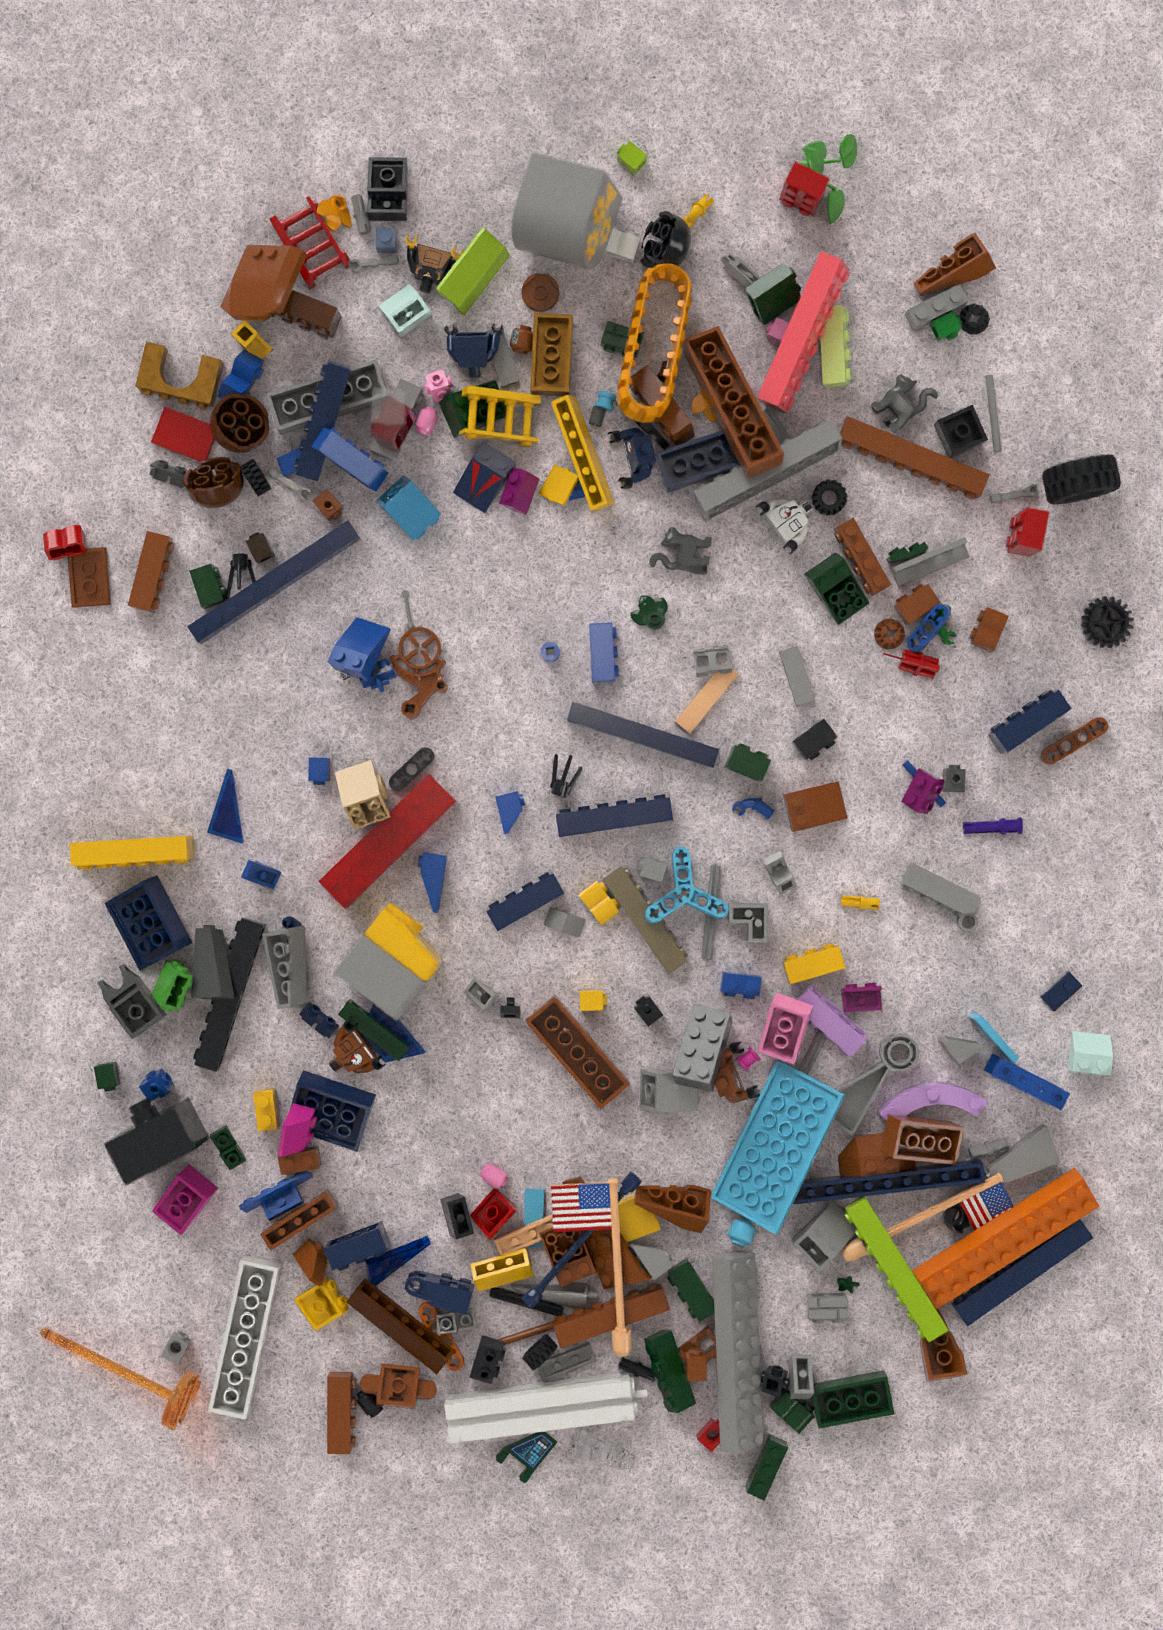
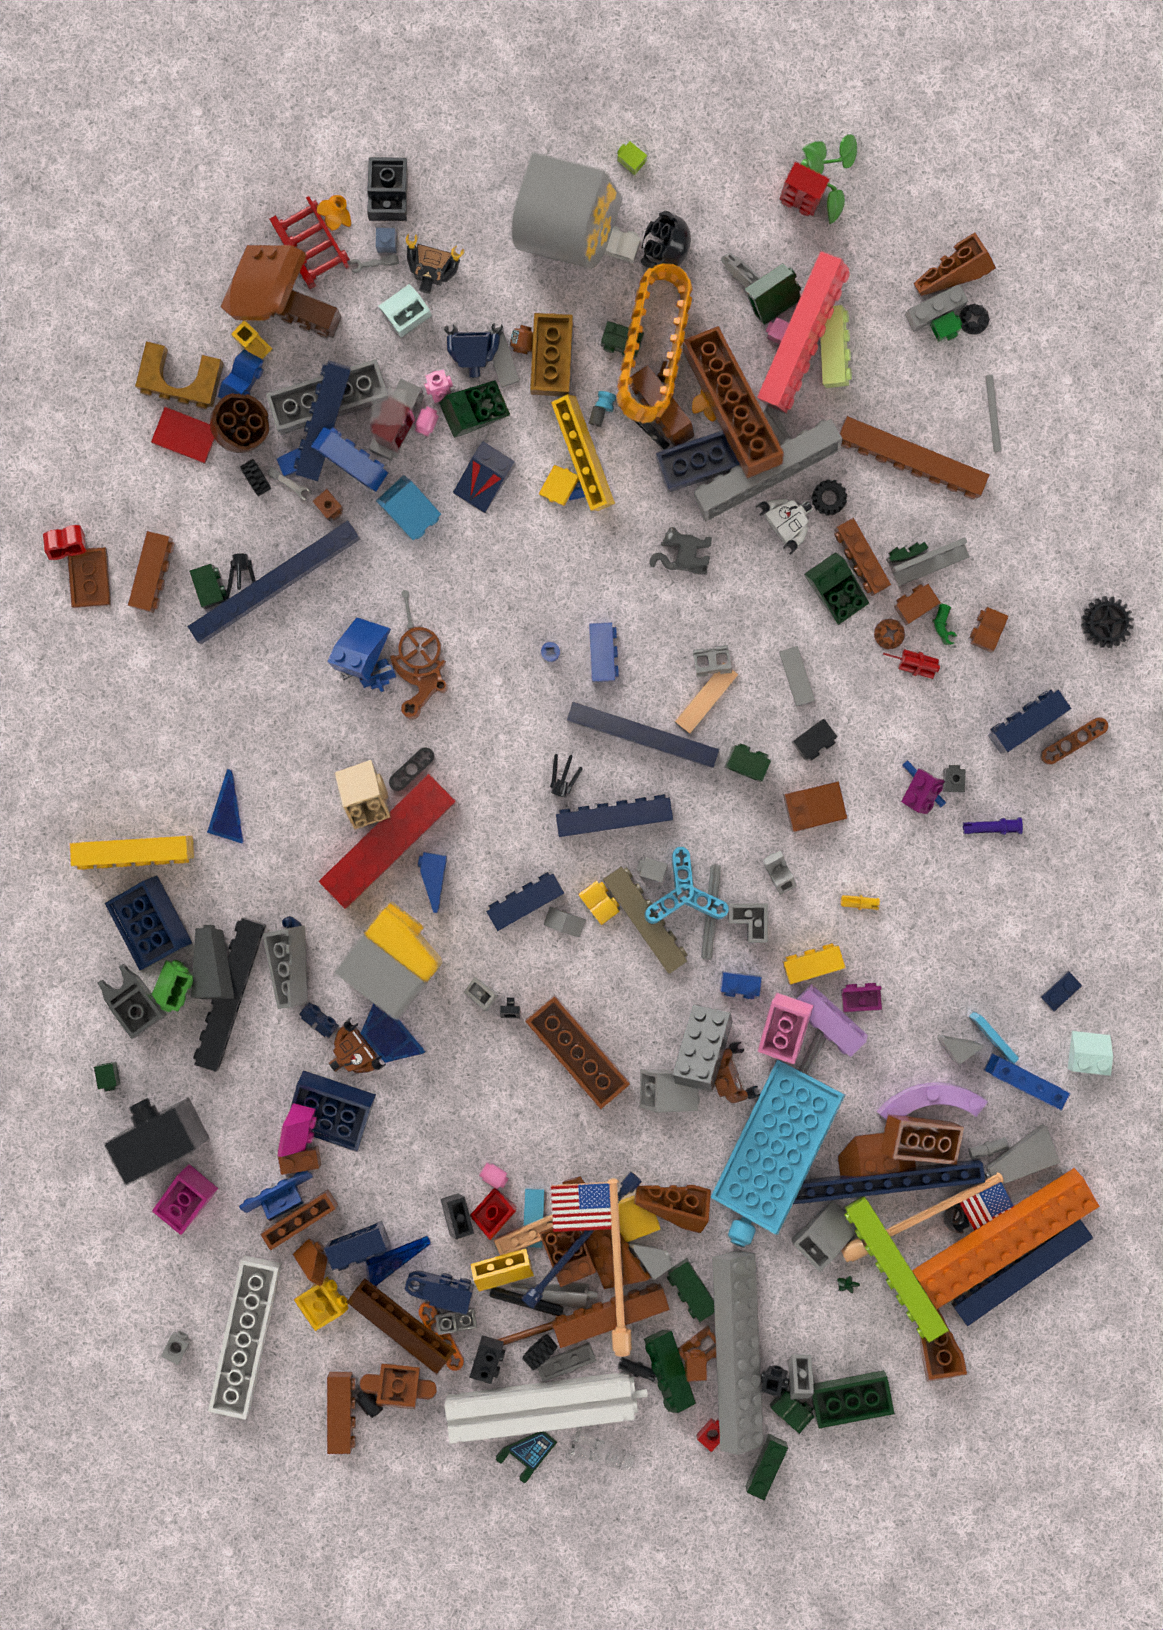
clear orange piece [40,1328,201,1431] -> none
blue brick [139,1068,173,1102] -> none
dark grey hinge [150,460,187,488] -> none
reddish brown cylinder [183,457,244,508] -> none
dark green slope [210,1125,246,1170] -> none
blue slope [241,860,281,889] -> none
dark brown brick [246,532,275,564] -> none
yellow brick [253,1088,280,1131] -> none
blue brick [308,758,330,785] -> none
dark green fence [338,999,411,1061] -> none
light grey axle [351,194,371,235] -> none
lime slope [436,227,510,316] -> none
yellow fence [459,385,541,447] -> none
blue slope [495,791,525,834] -> none
magenta brick [499,467,540,515] -> none
dark orange tile [521,273,559,312] -> none
yellow brick [580,989,607,1011] -> none
dark blue torso [608,428,656,489] -> none
dark green plate [630,595,668,630] -> none
black brick [634,995,663,1027] -> none
yellow piece [683,194,714,229] -> none
blue piece [732,797,775,820] -> none
dark pink bush [736,1046,761,1071] -> none
light grey brick [807,1293,848,1323] -> none
light grey piece [833,1032,919,1137] -> none
dark grey animal [871,374,938,433] -> none
light grey hinge [900,862,982,932] -> none
blue beam [907,604,951,651] -> none
black brick [934,405,988,458] -> none
light grey piece [990,484,1039,503] -> none
red brick [1006,507,1050,557] -> none
black tyre [1042,454,1121,505] -> none

